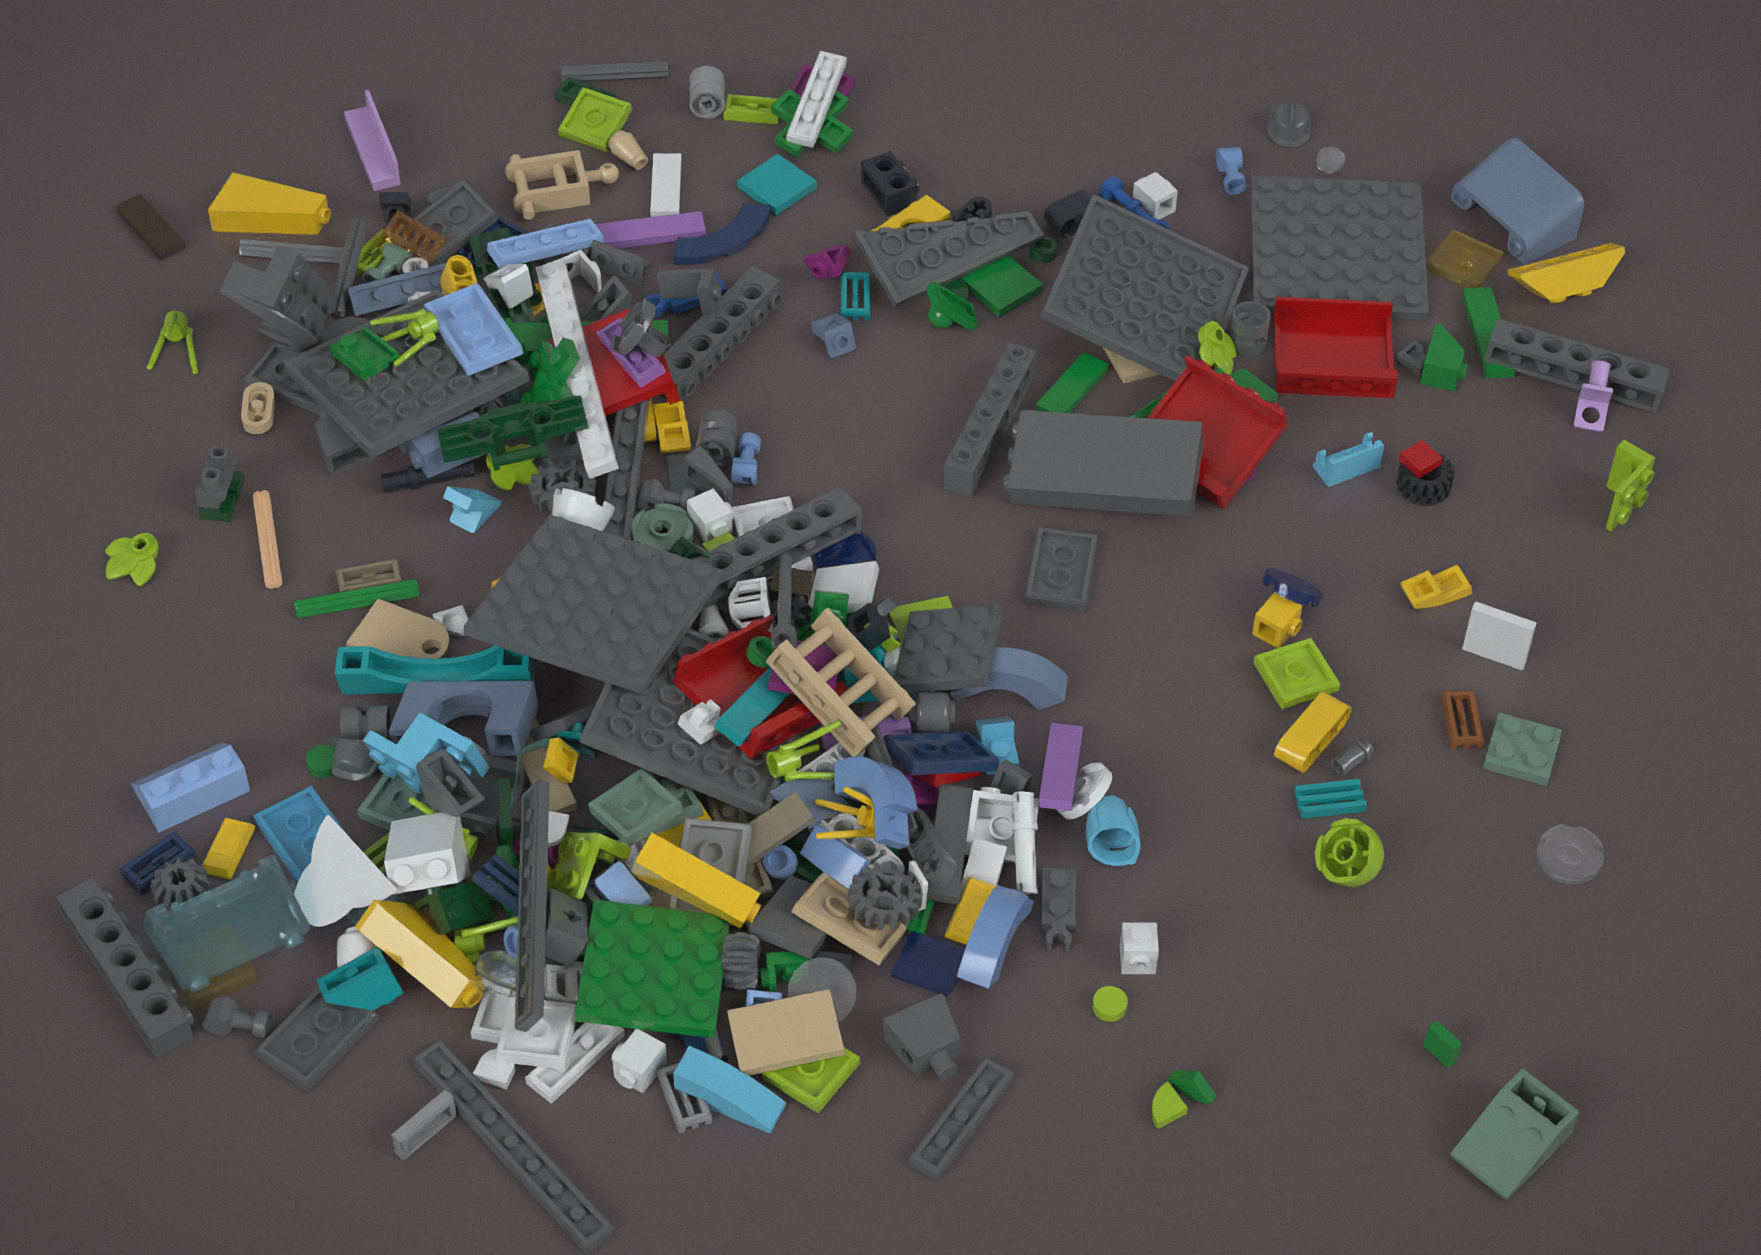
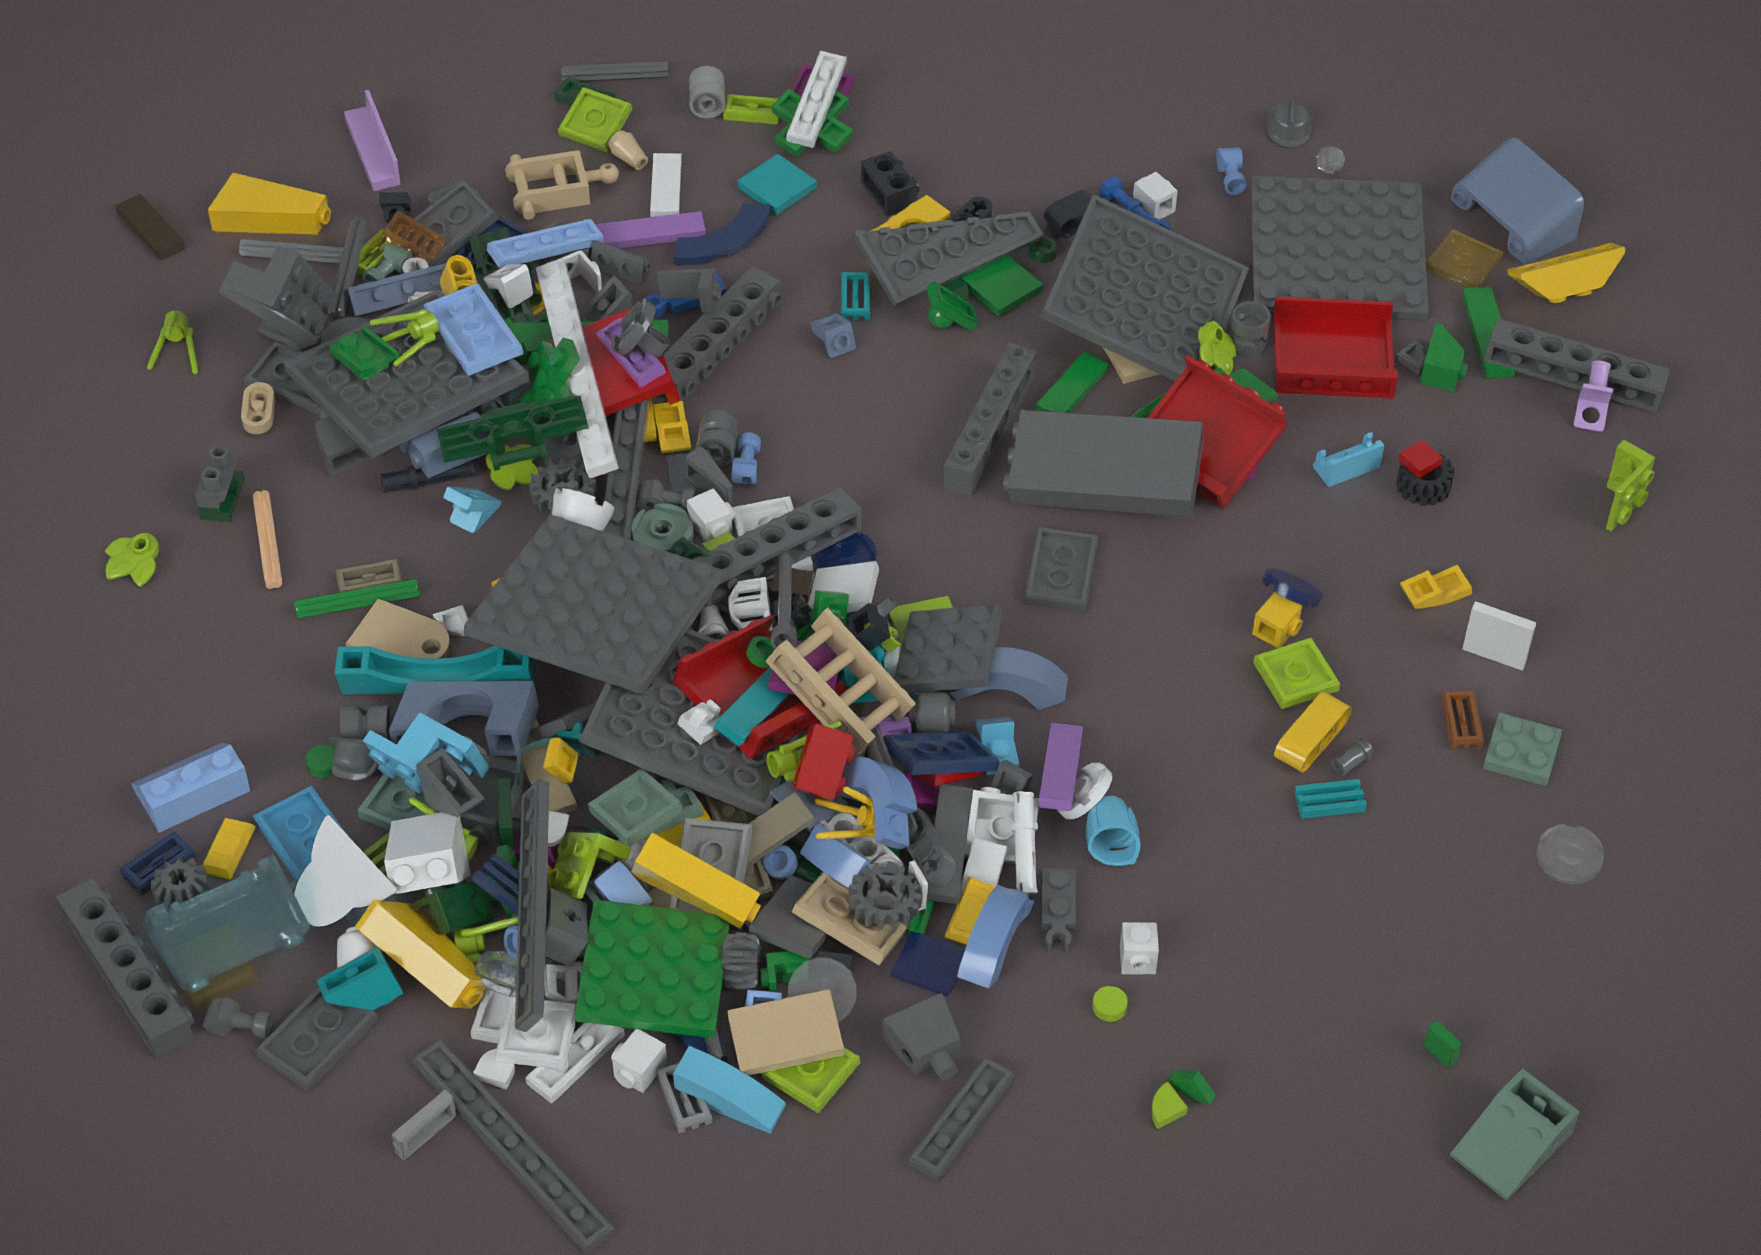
magenta bracket [803,244,853,280] -> none
lime cylinder [1315,818,1385,888] -> none
none -> red brick [790,723,855,801]

